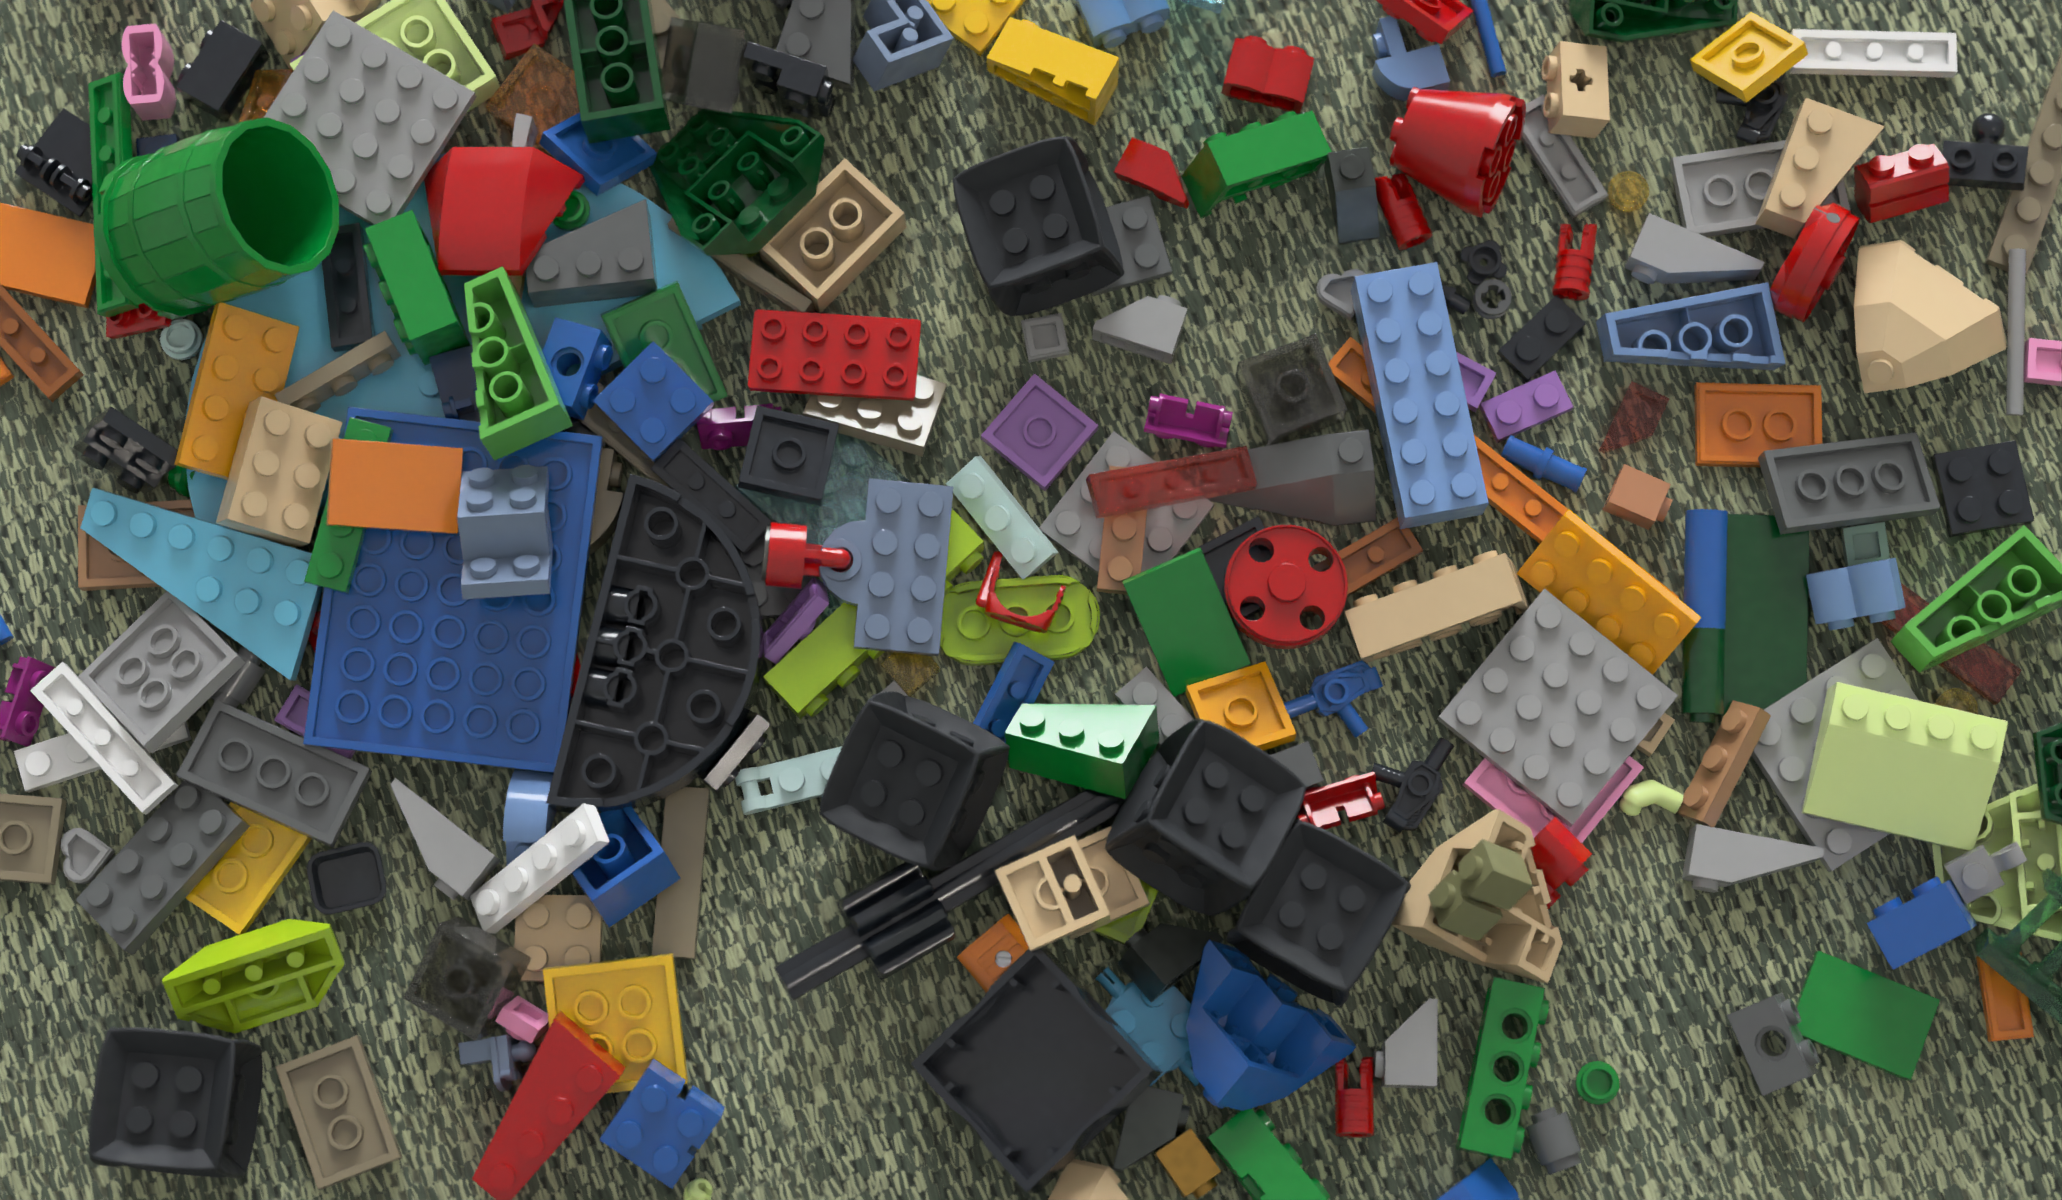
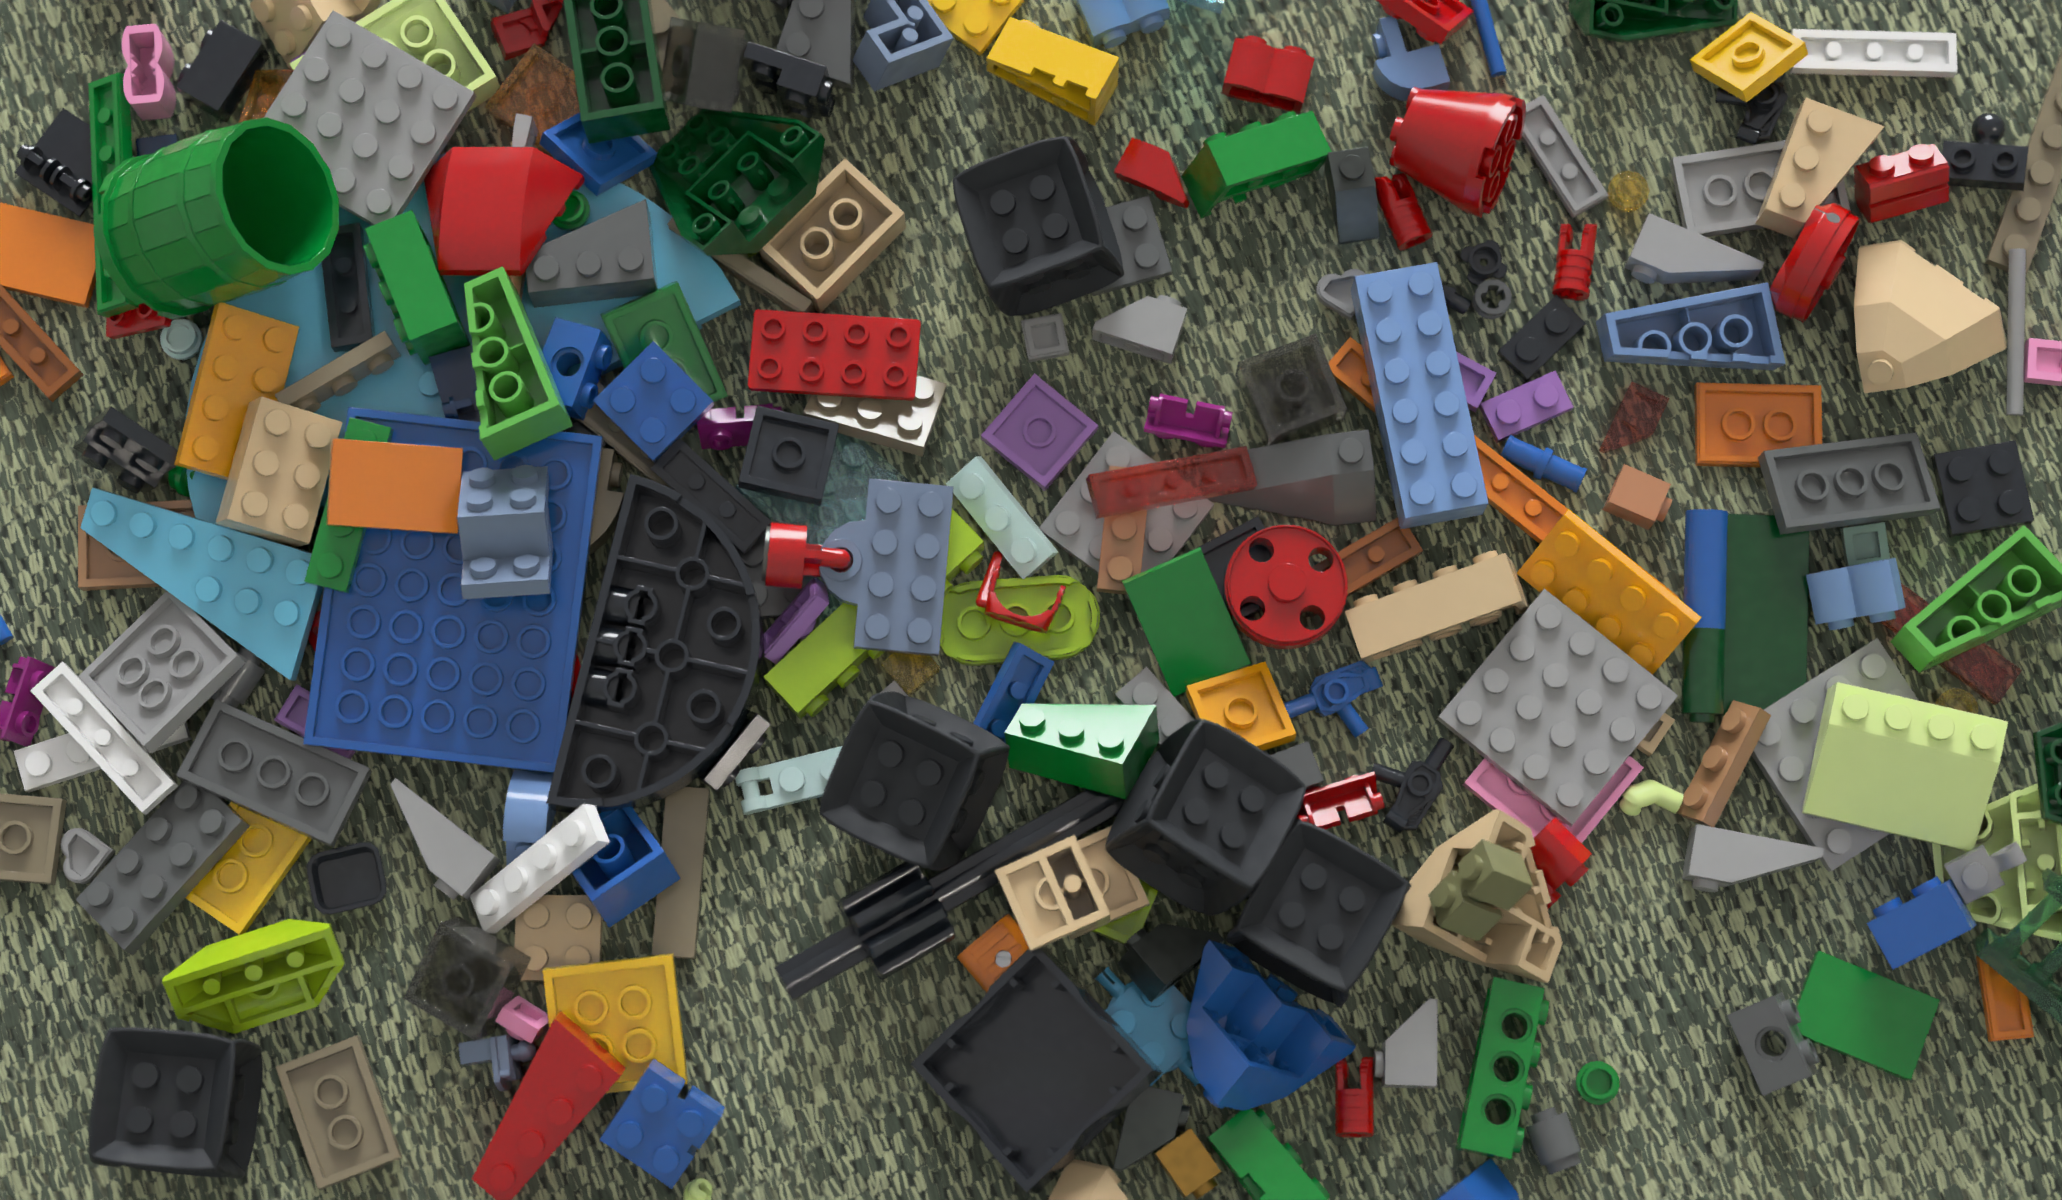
tan brick [1542,41,1610,138] -> none

